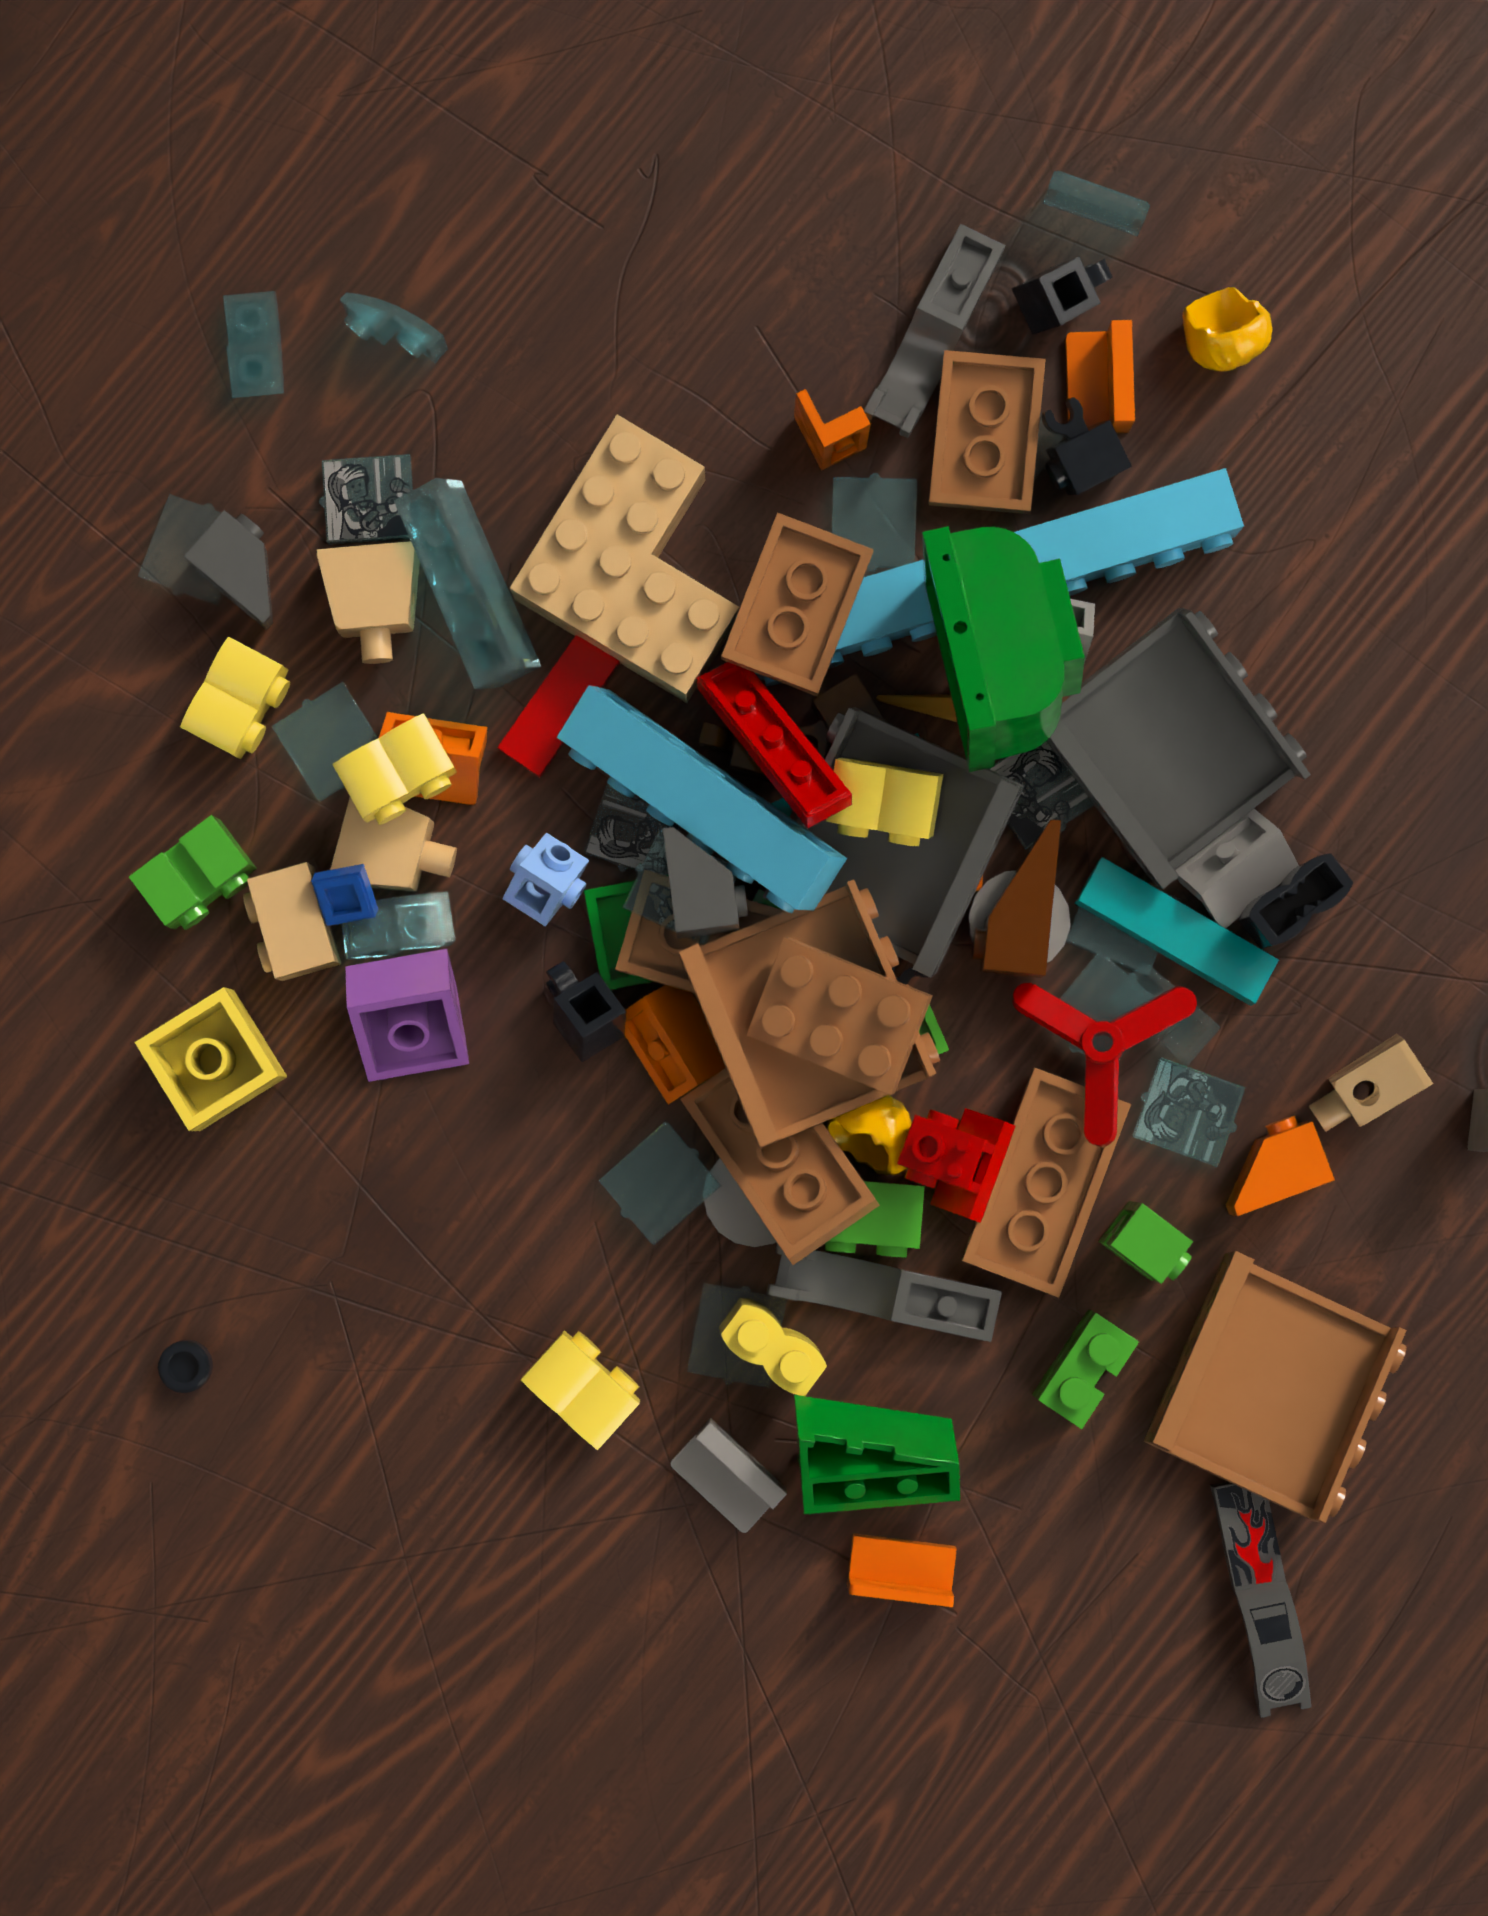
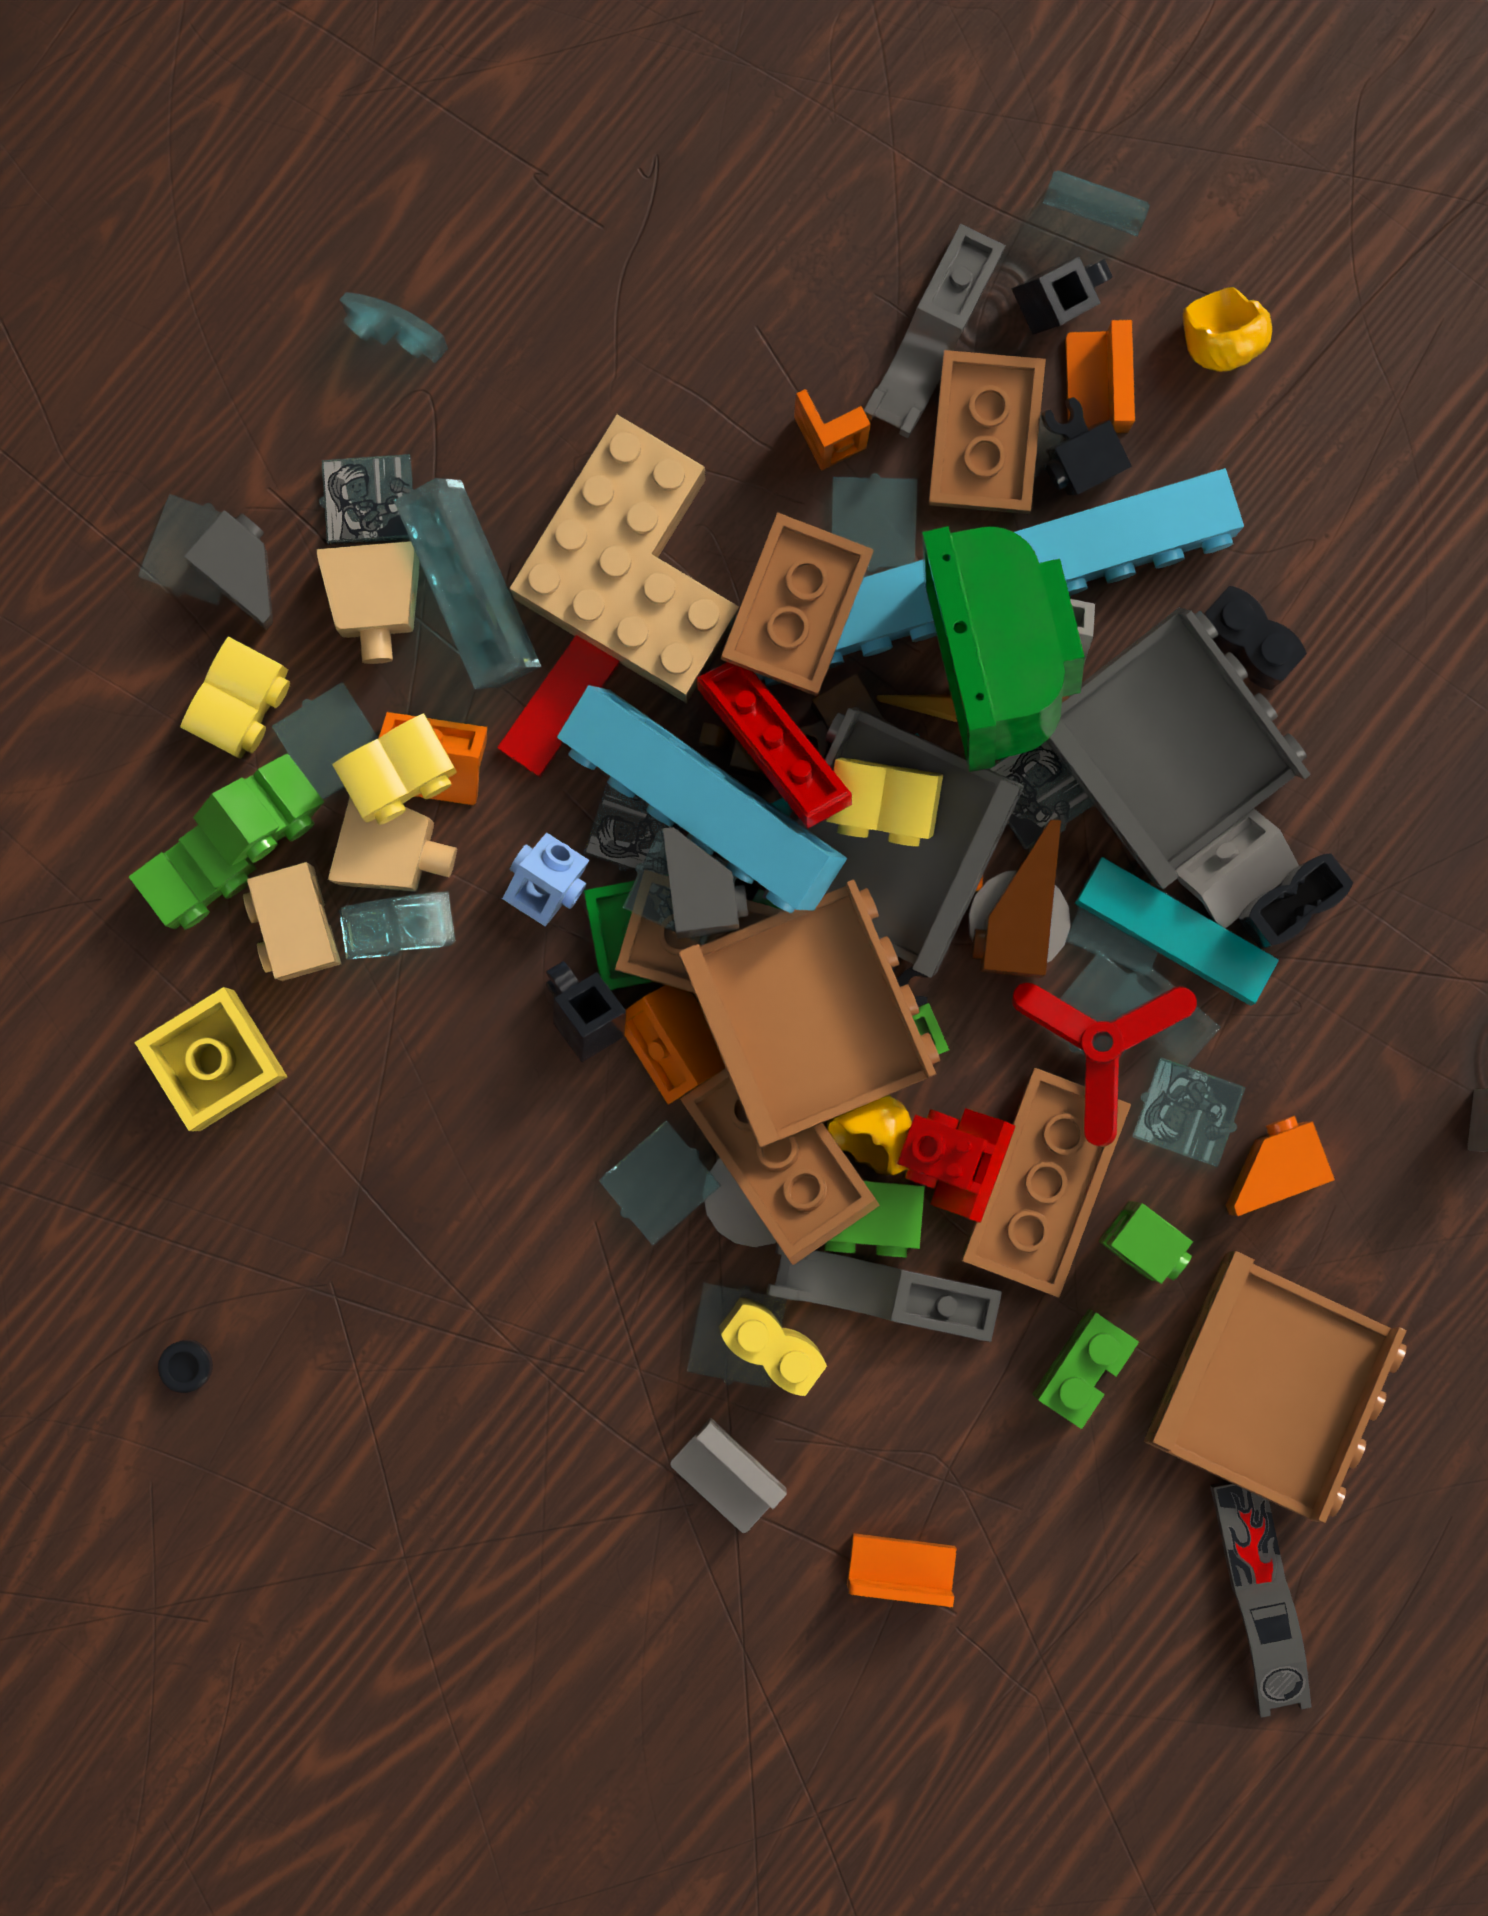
clear light blue slope [223,291,284,398] -> none
blue tile [311,864,378,926] -> none
medium lavender slope [345,949,469,1082] -> none
light yellow brick [521,1331,640,1450] -> none
medium nougat plate [747,937,933,1095] -> none
green wedge [794,1395,960,1514] -> none
tan torso [1309,1034,1433,1132] -> none
none -> bright green brick [193,753,324,867]
none -> black brick [1204,586,1307,690]

